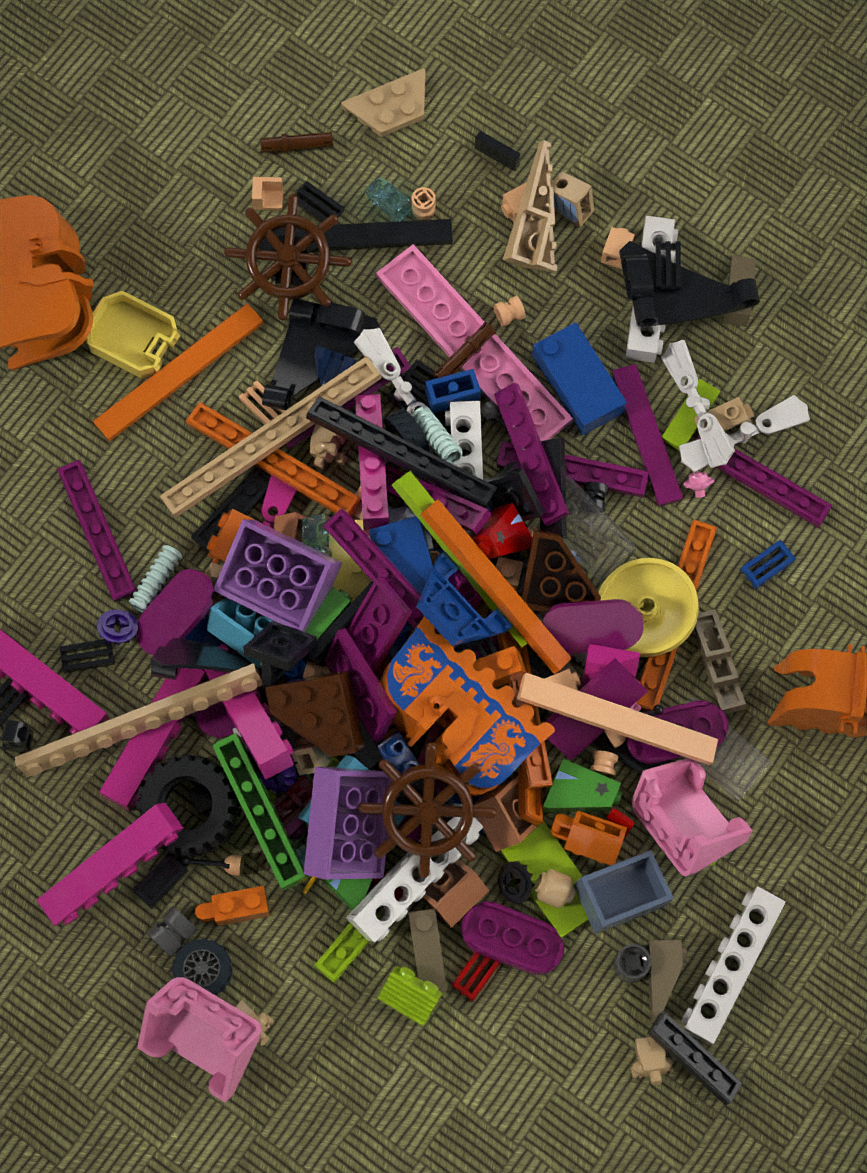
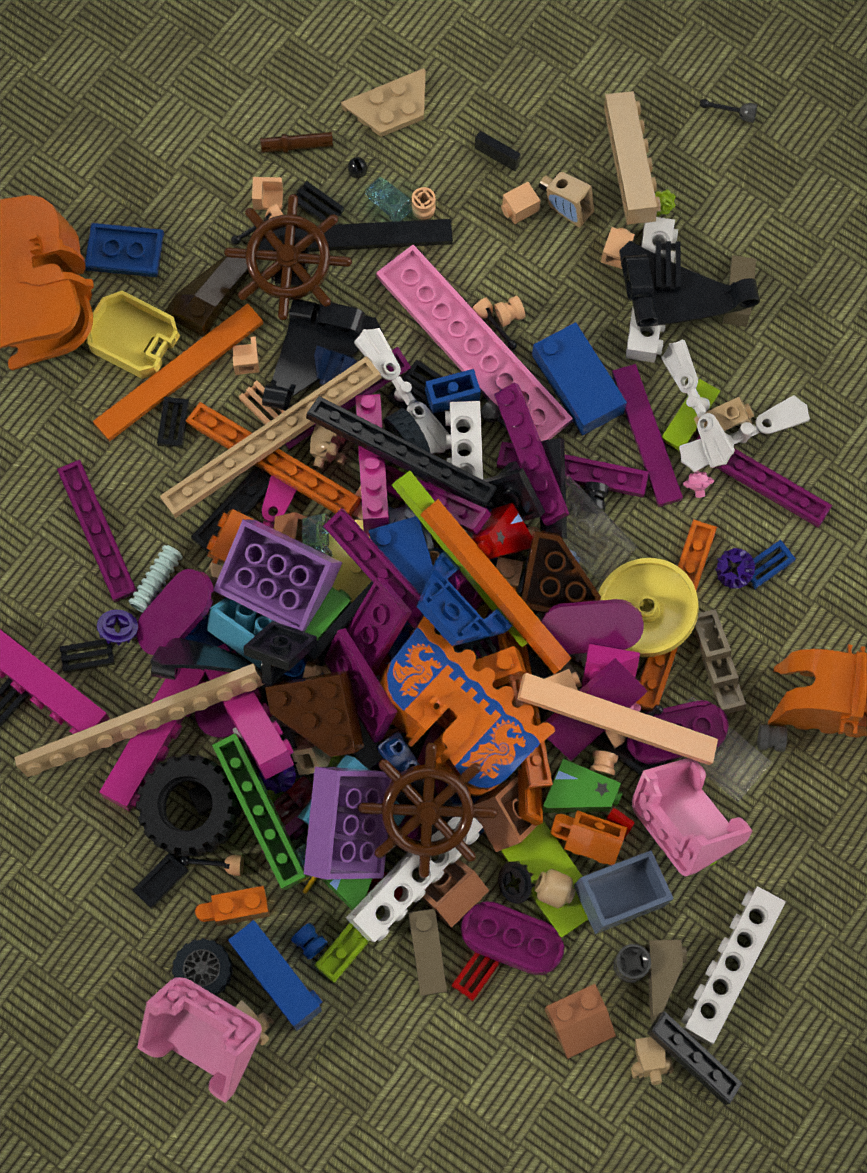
black leg [0,720,34,753] -> none
dark pink brick [37,803,184,926] -> none
dark grey wheel [147,906,197,957] -> none
lime brick [377,966,443,1026] -> none
light aqua piece [412,407,463,464] -> none
reddish brown pin [433,322,496,379] -> none
tan wedge [503,140,557,272] -> none
none -> blue tile [85,223,164,278]
none -> black tile [157,397,190,449]
none -> dark brown wedge [164,256,249,337]
none -> blue brick [228,920,322,1031]
none -> hinge [231,204,283,245]
none -> light nougat panel [233,337,260,375]
none -> blue wheel [291,922,328,960]
none -> black hinge [348,157,367,178]
none -> hinge [472,297,517,350]
none -> nougat slope [544,984,616,1059]
none -> tan brick [604,91,661,225]
none -> lime plant [655,189,676,216]
none -> hinge [700,99,758,123]
none -> dark purple gear [715,548,755,589]
none -> dark grey wheel [757,724,787,752]

